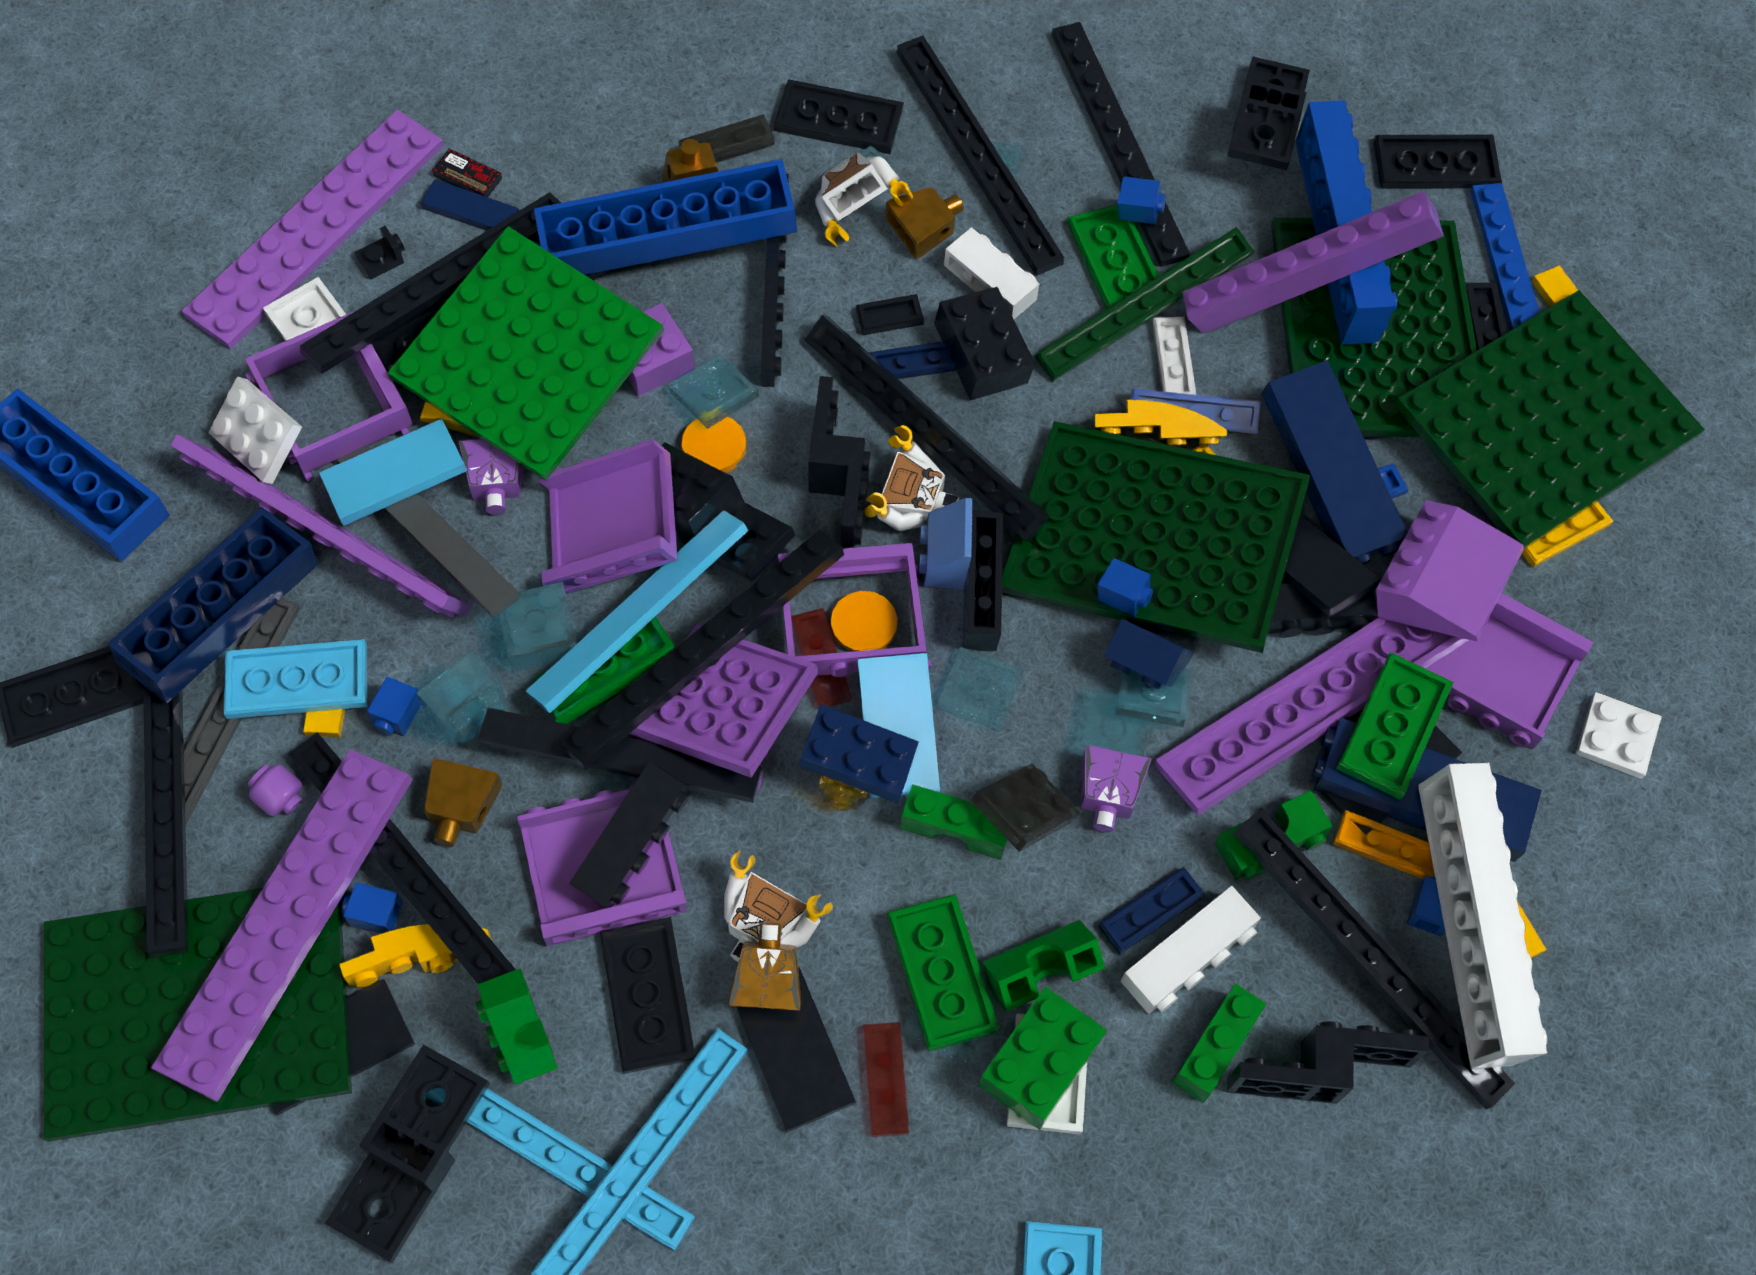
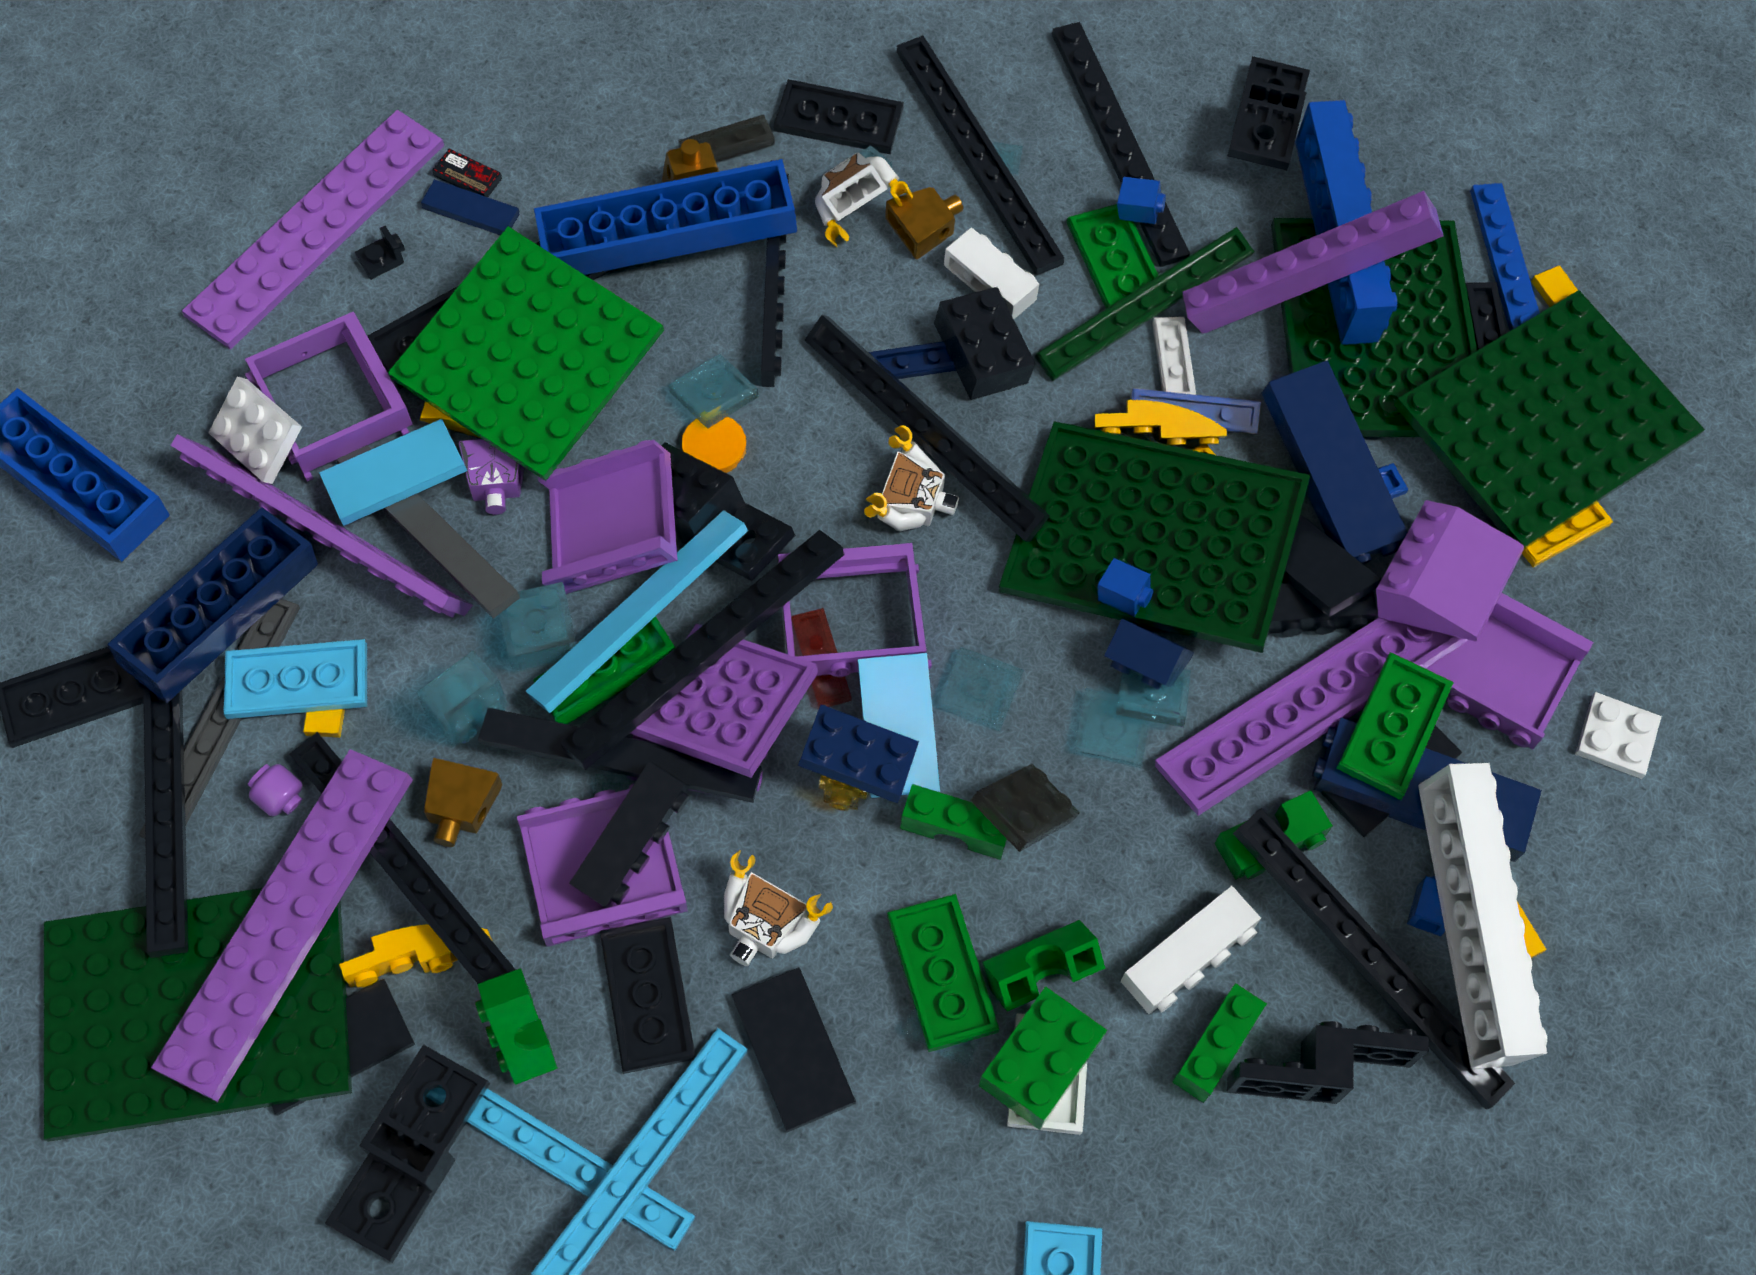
white plate [263,277,346,341] -> none
black plate [300,192,561,374] -> none
blue brick [342,883,403,934] -> none
blue brick [367,676,423,736] -> none
medium lavender brick [627,303,695,397] -> none
pearl gold torso [729,922,801,1010] -> none
black bracket [808,376,871,549] -> none
light orange tile [831,591,898,652] -> none
black tile [856,294,924,336] -> none
clear red tile [863,1022,909,1137] -> none
medium blue slope [918,498,972,589] -> none
black brick [963,511,1003,651] -> none
medium lavender torso [1081,744,1151,832] -> none
dark blue tile [1098,867,1205,955] -> none
light orange tile [1332,810,1435,879] -> none
black tile [1373,135,1502,189] -> none

